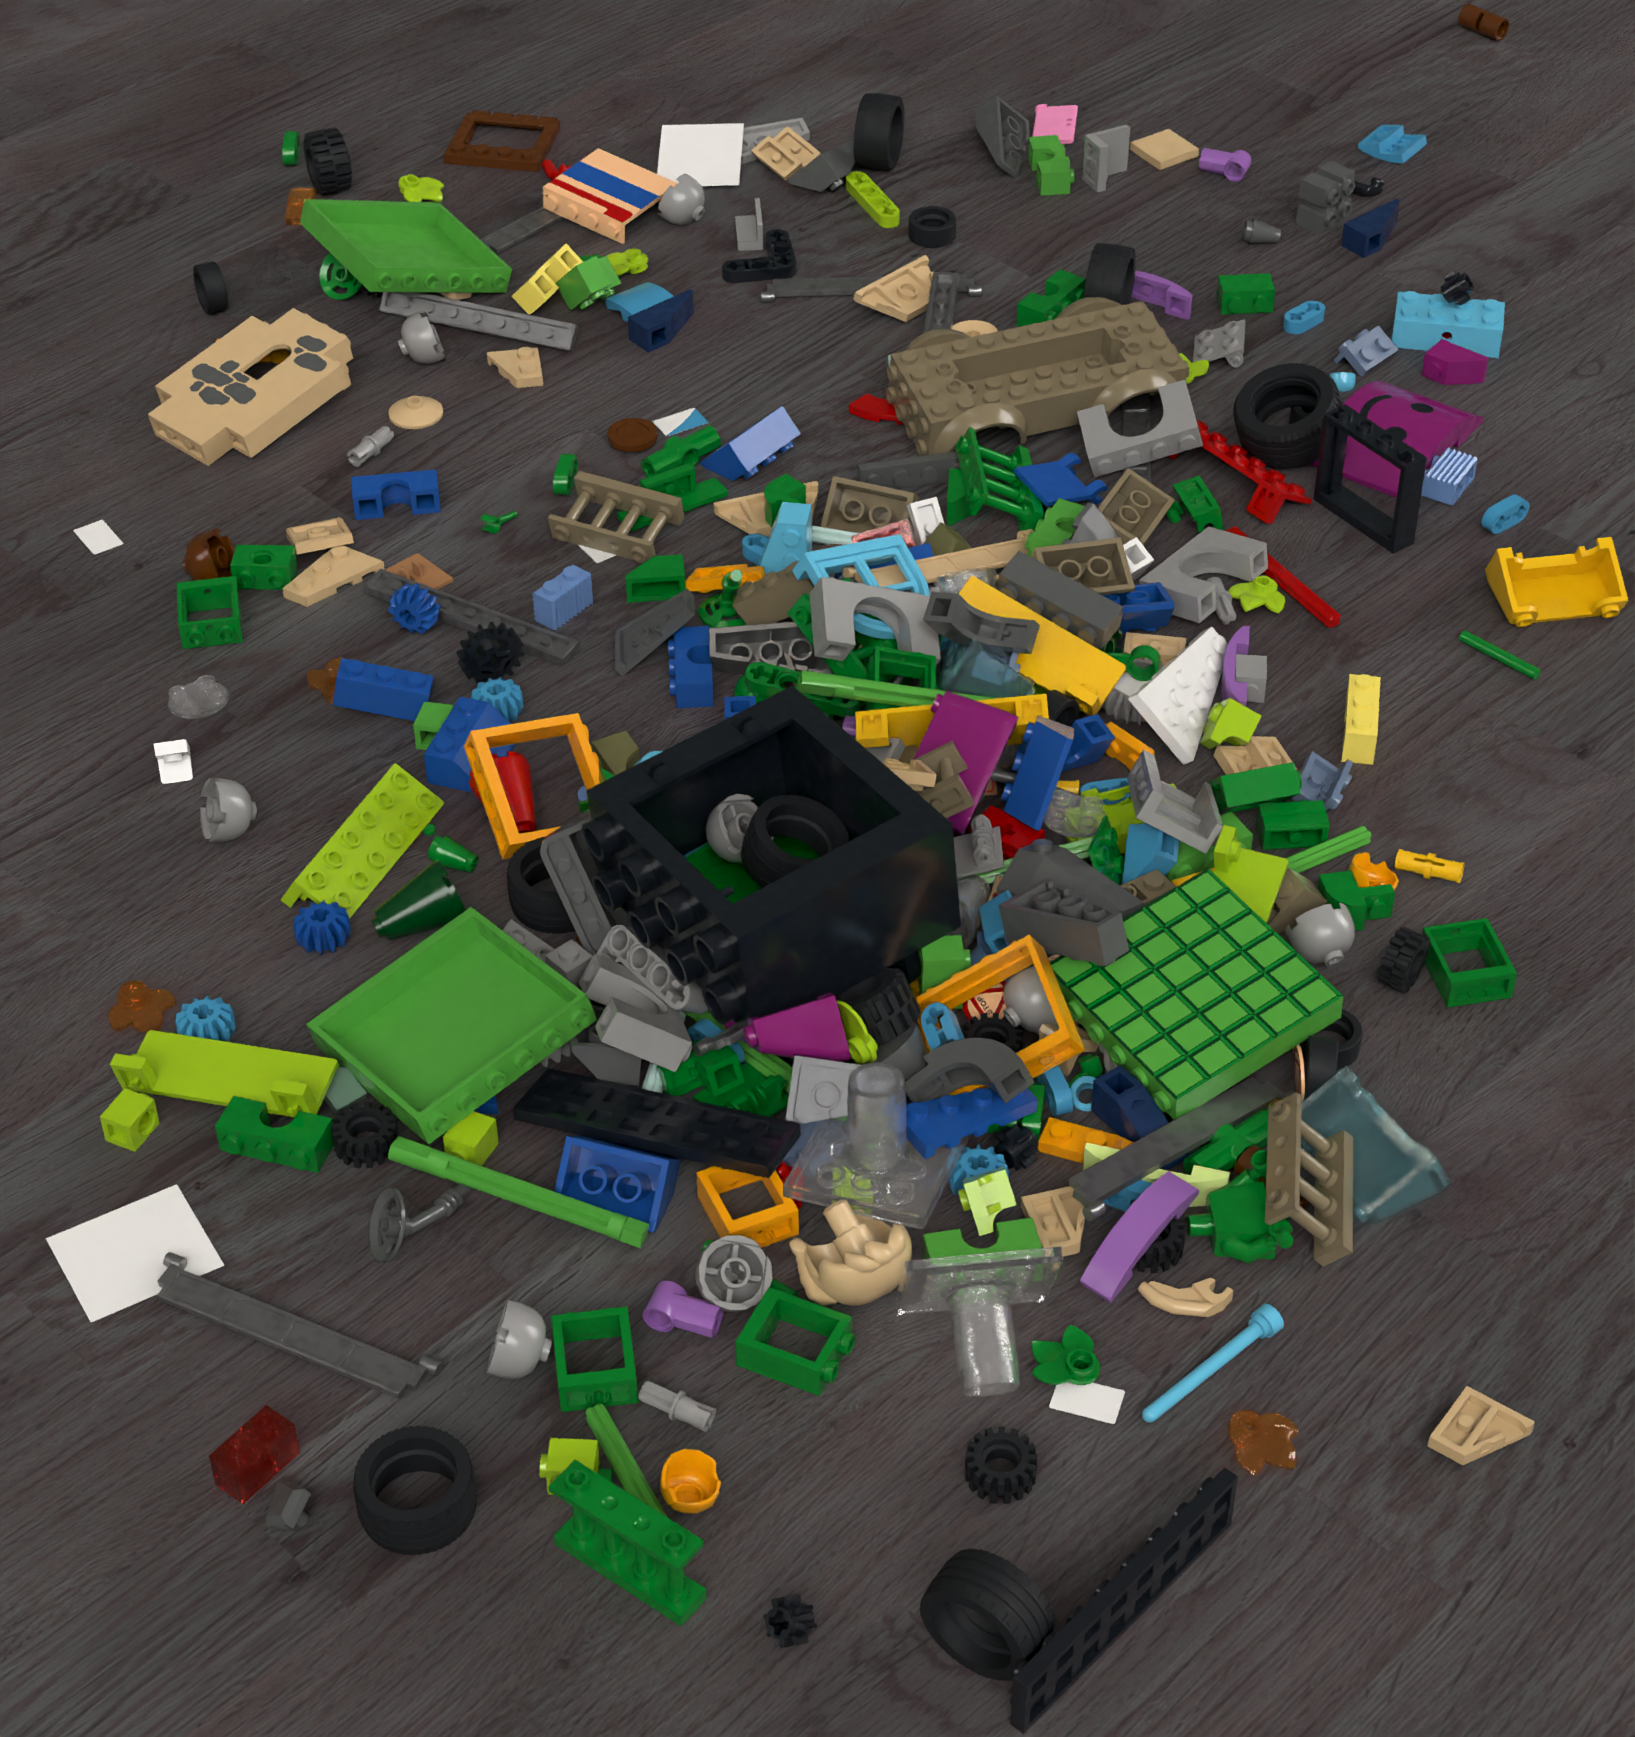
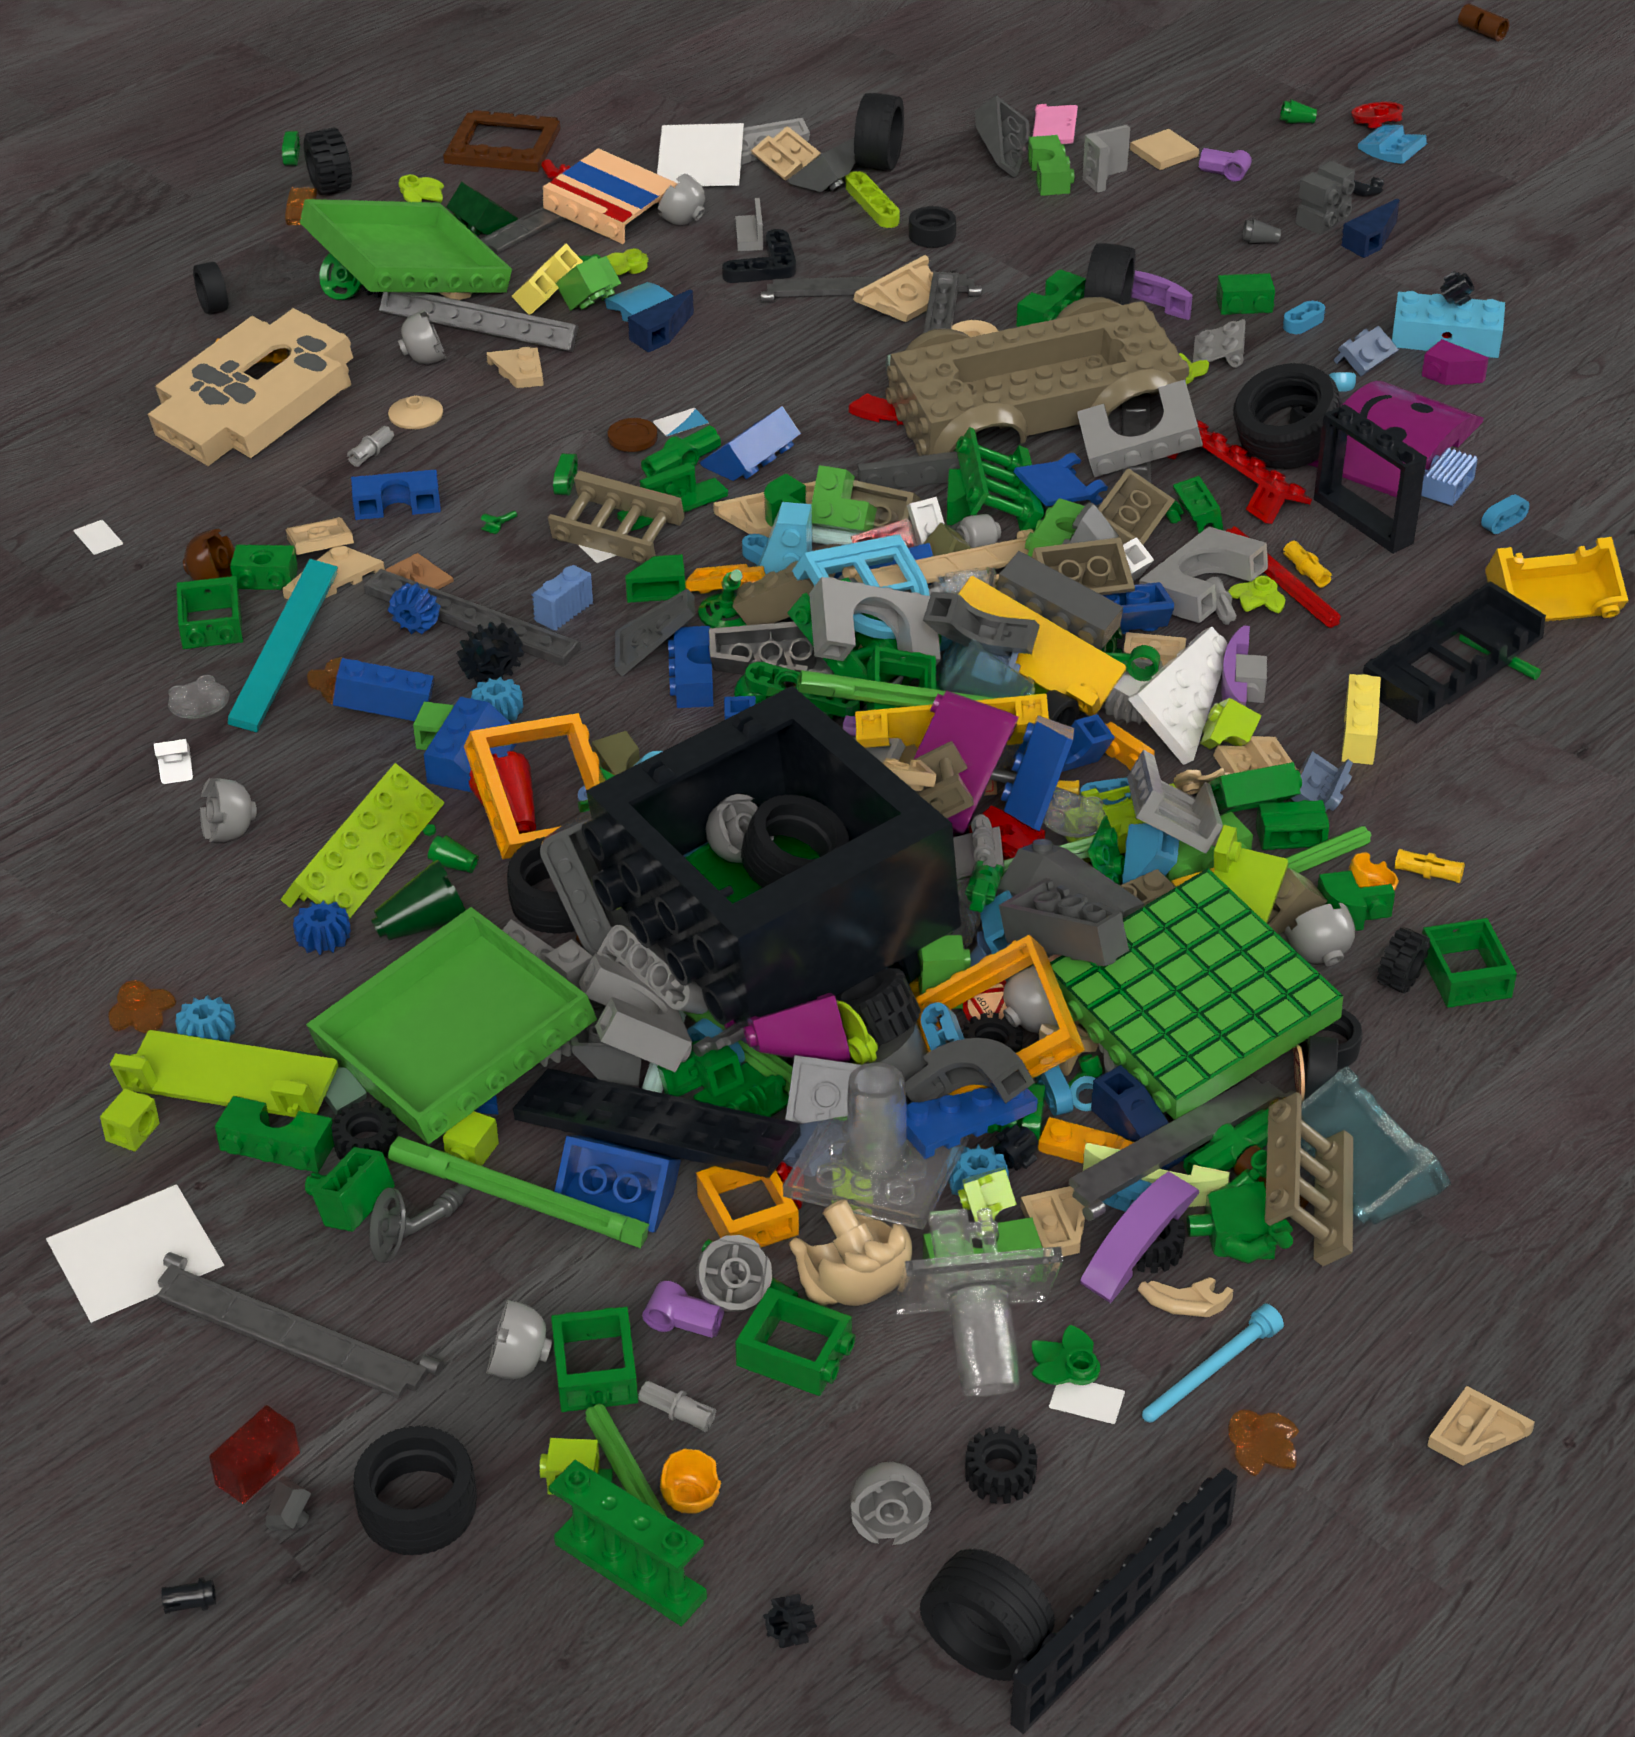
none -> black pin [161,1577,216,1614]
none -> teal tile [228,559,338,732]
none -> green brick [305,1147,395,1232]
none -> dark green slope [446,182,519,236]
none -> bright green brick [811,465,877,535]
none -> light grey cylinder [850,1462,931,1545]
none -> clear plate [928,1208,1004,1288]
none -> light grey head [956,514,1001,548]
none -> green hinge [965,860,1004,913]
none -> tan plate [1174,768,1231,795]
none -> green cone [1280,99,1317,124]
none -> yellow pin [1283,540,1332,588]
none -> red piece [1351,102,1403,128]
none -> black window [1363,581,1546,724]

